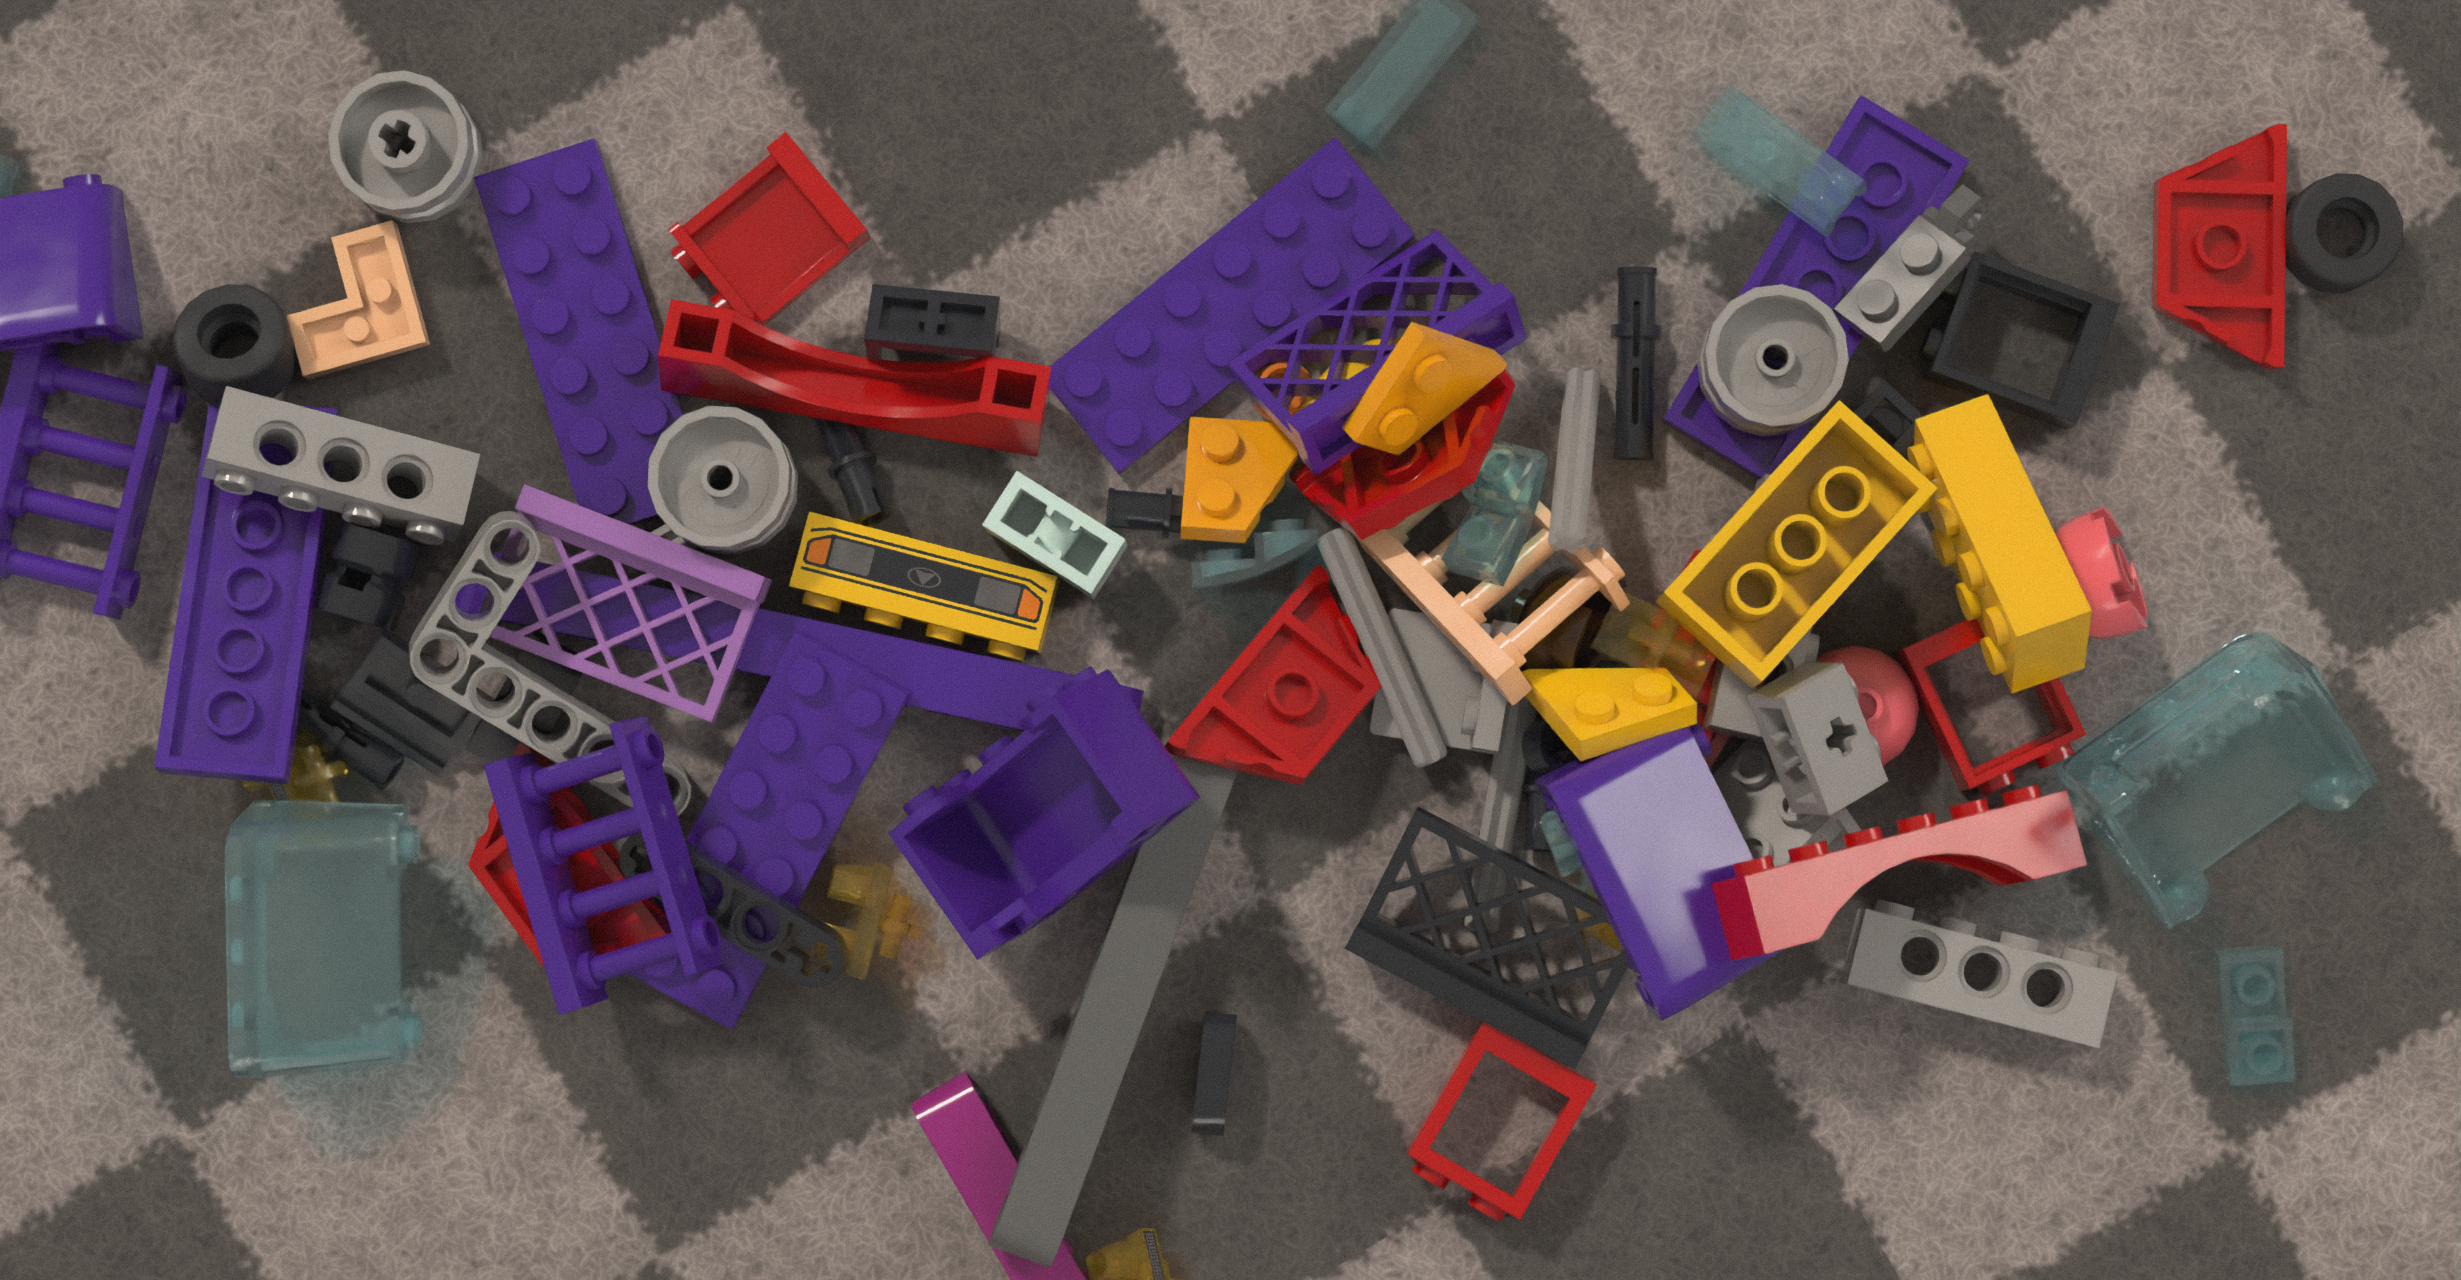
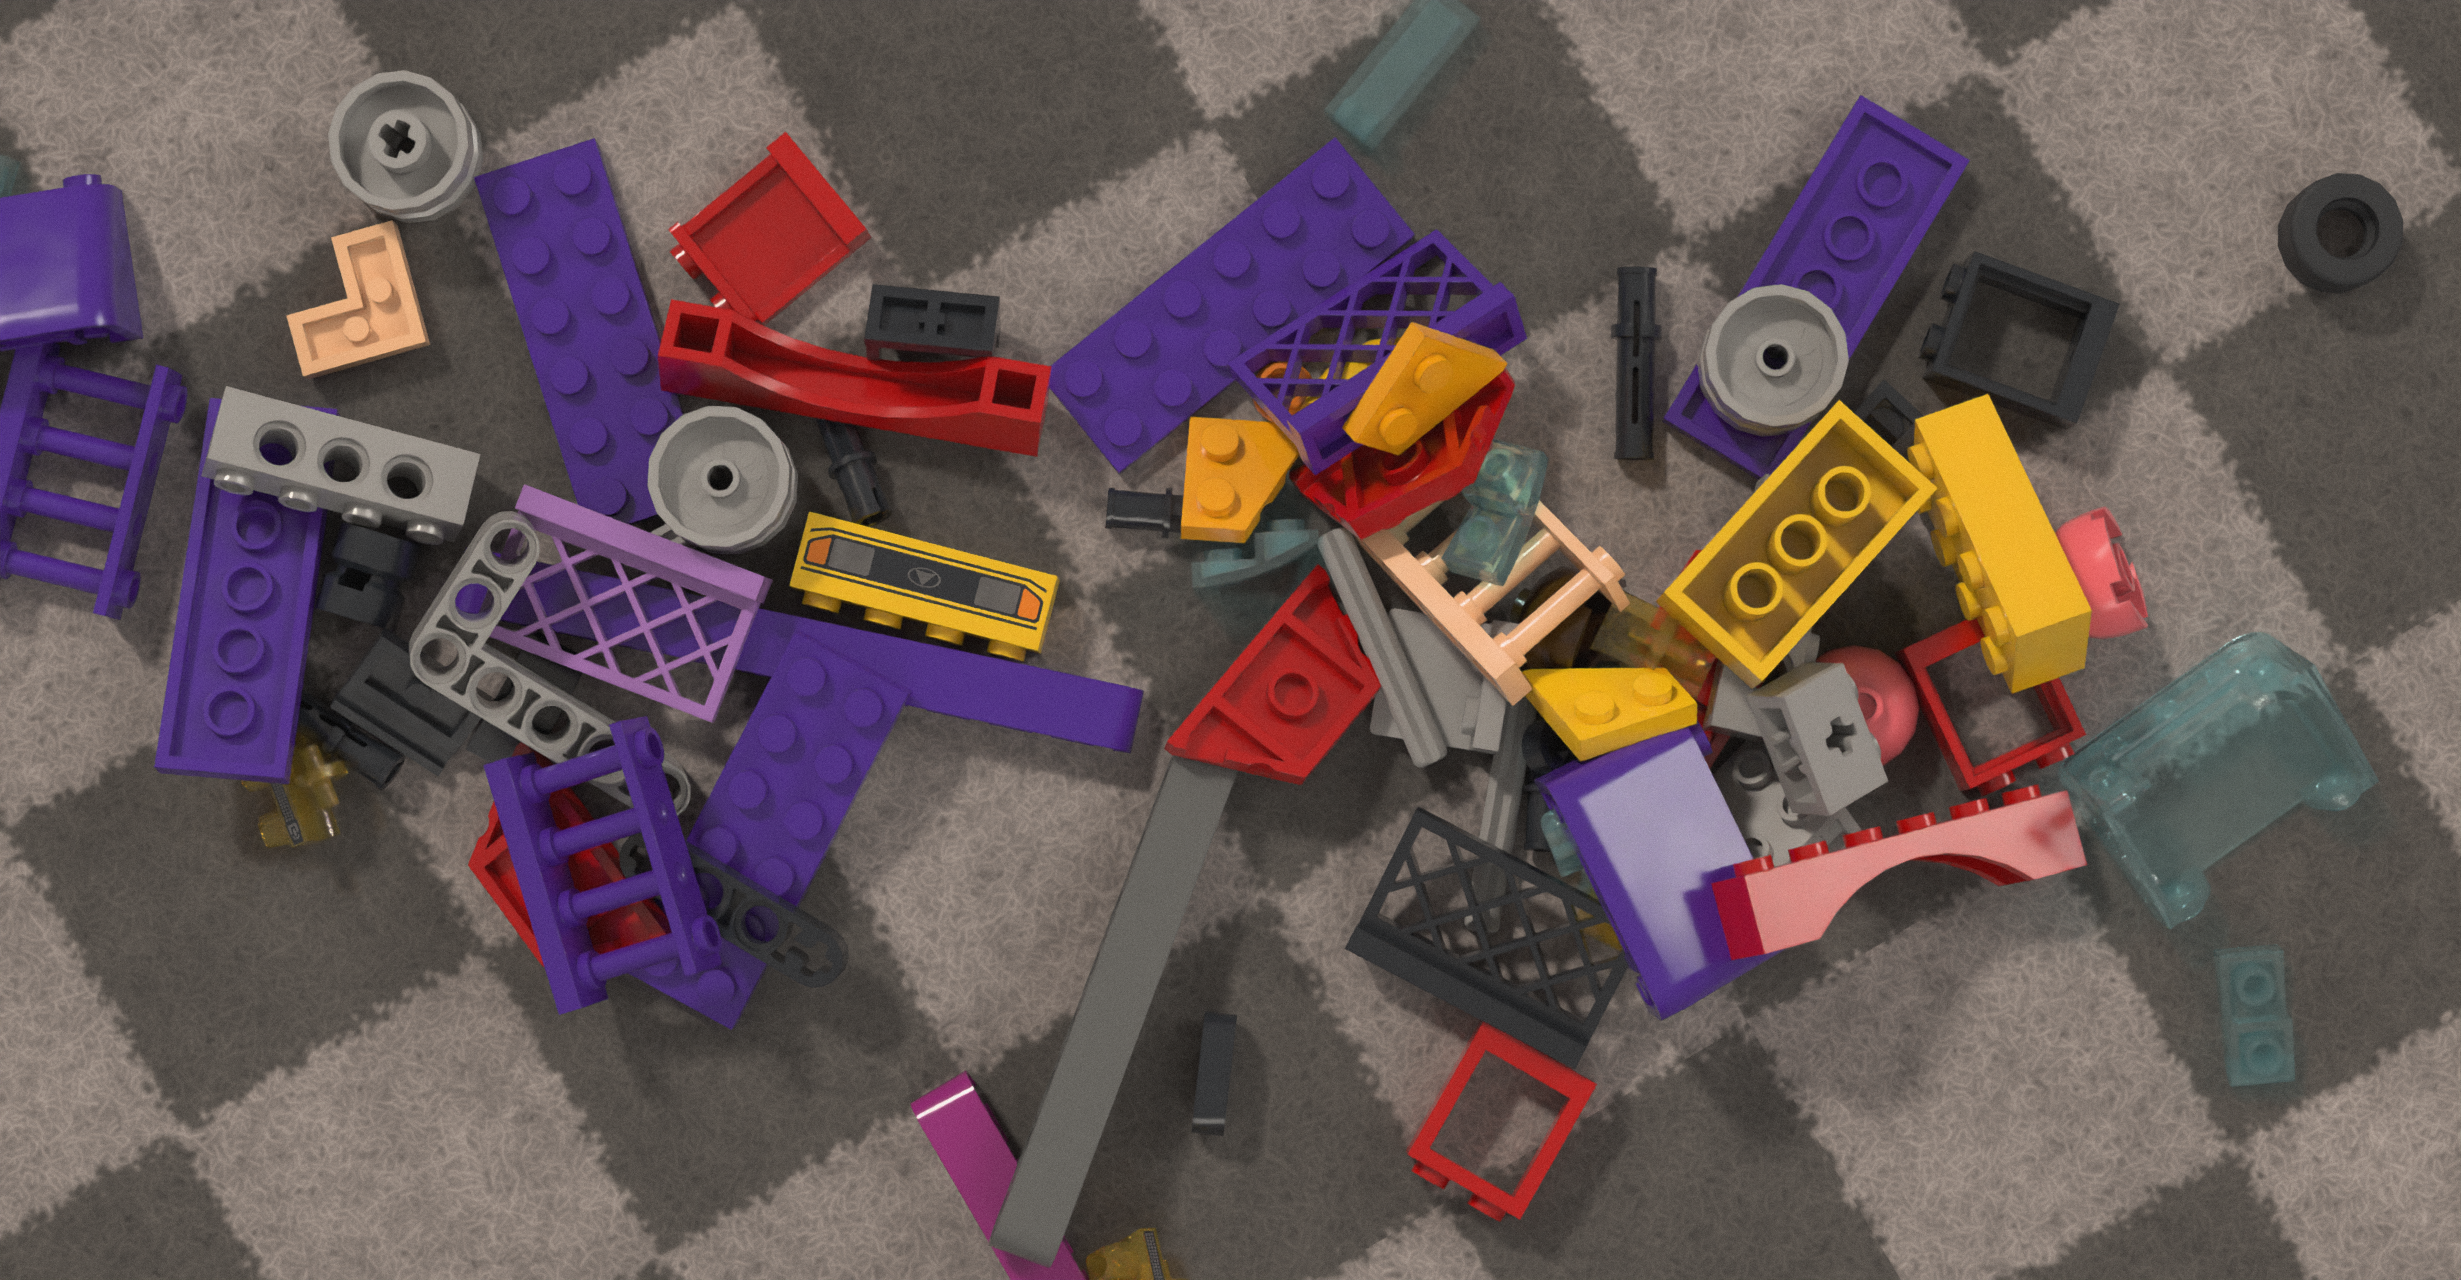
black tyre [172,284,298,407] -> none
clear light blue windscreen [225,800,422,1078] -> none
clear yellow hips [812,861,924,980] -> none
dark purple windscreen [888,666,1200,960] -> none
light aqua brick [982,471,1128,599] -> none
light grey axle [1548,366,1601,554] -> none
clear light blue hinge [1691,85,1867,237] -> none
hinge [1834,184,1989,352] -> none
light grey brick [1840,899,2118,1048] -> none
red wing [2152,124,2287,370] -> none

